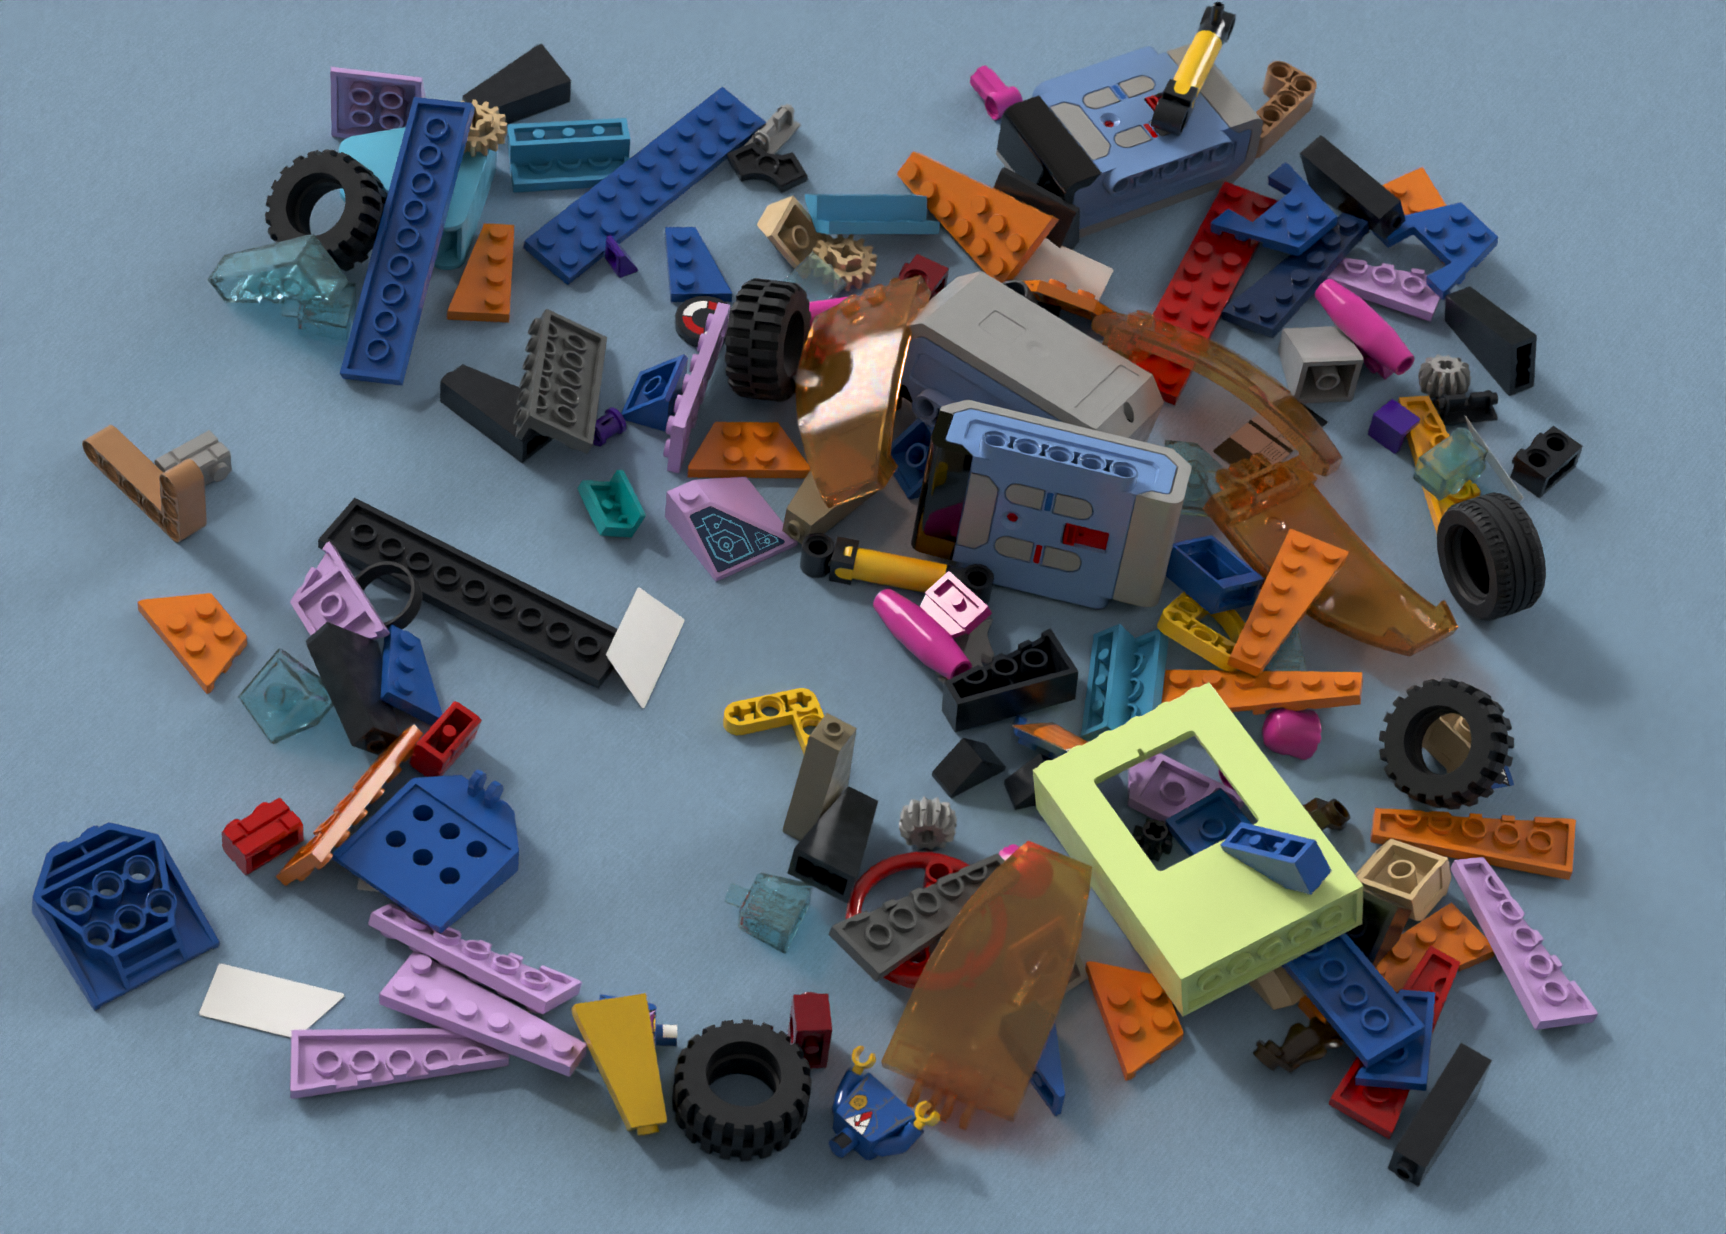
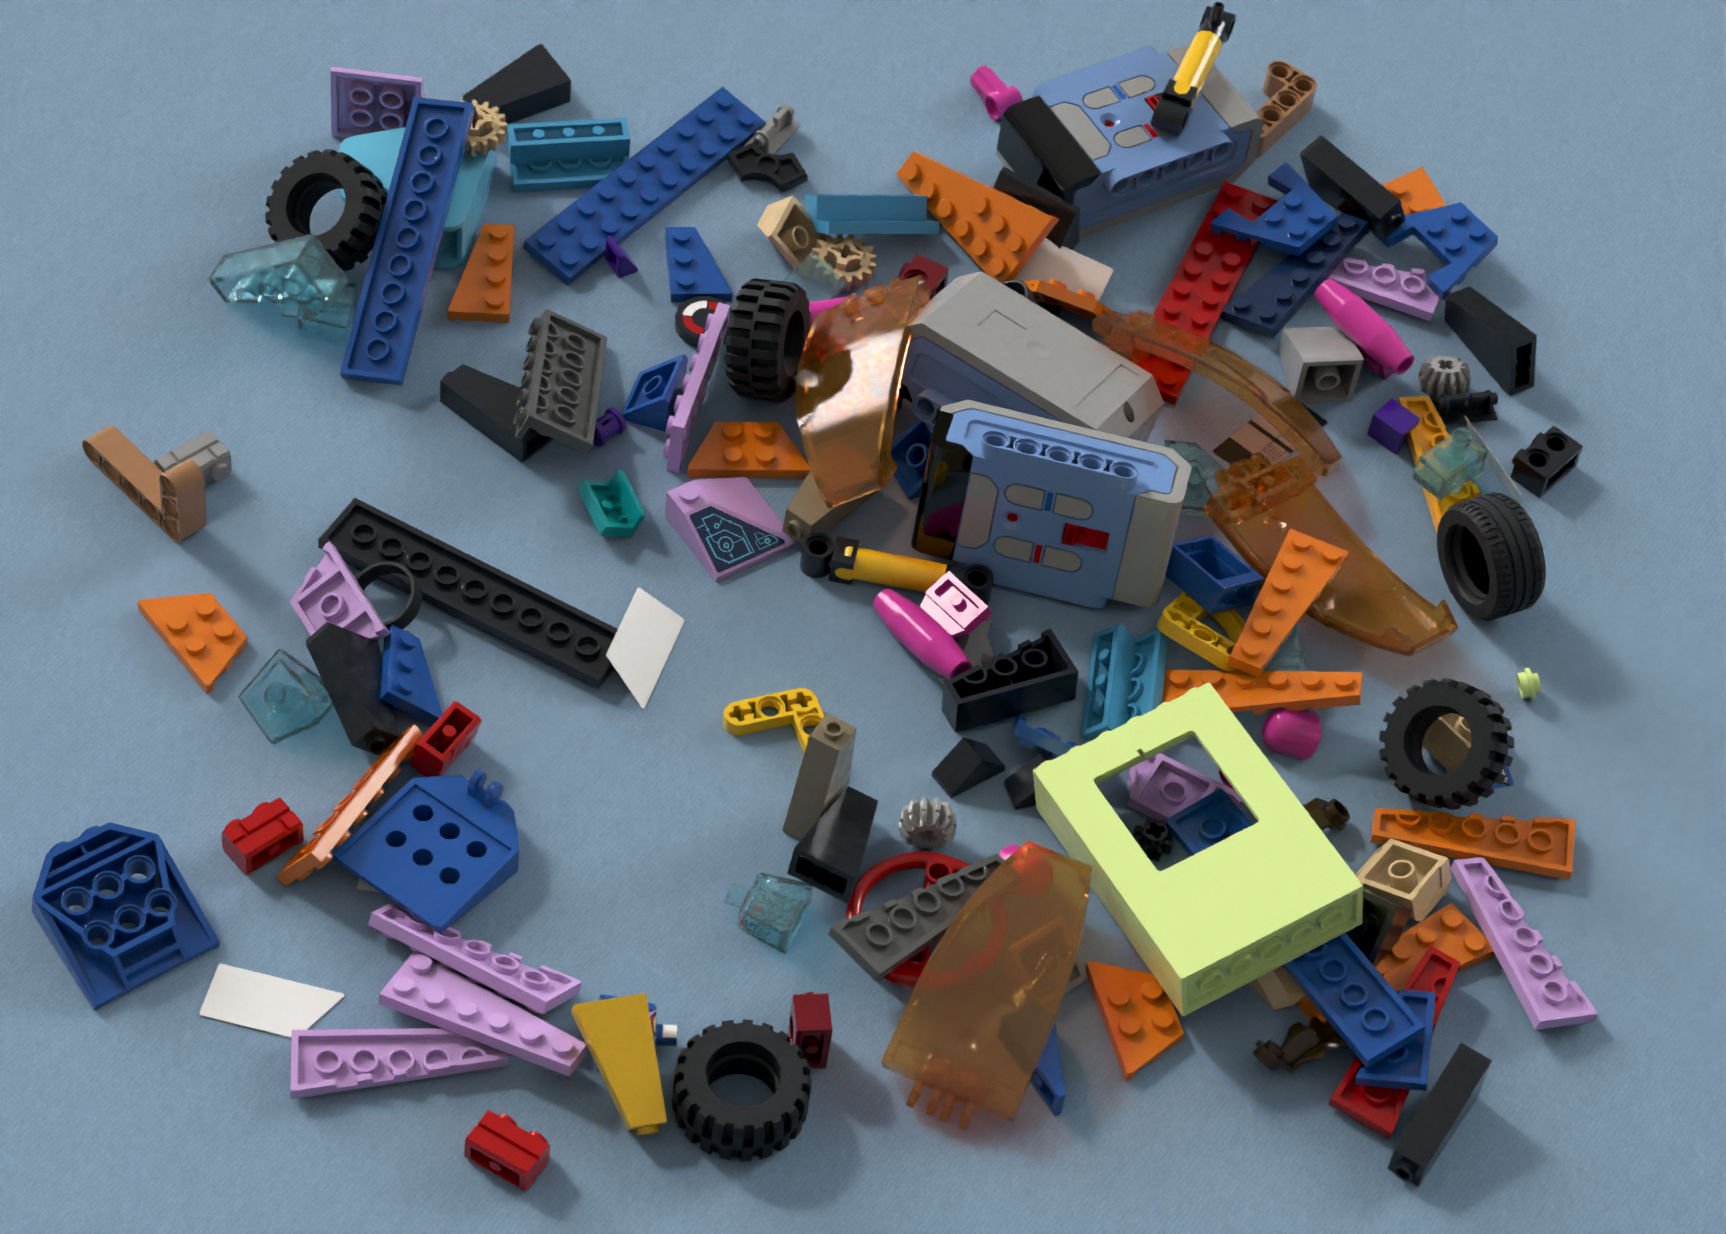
blue torso [829,1046,940,1160] -> none
orange sticker [1012,722,1088,751] -> none
blue slope [1220,822,1332,895] -> none
none -> red brick [464,1110,550,1192]
none -> yellowish green plate [1516,668,1541,700]

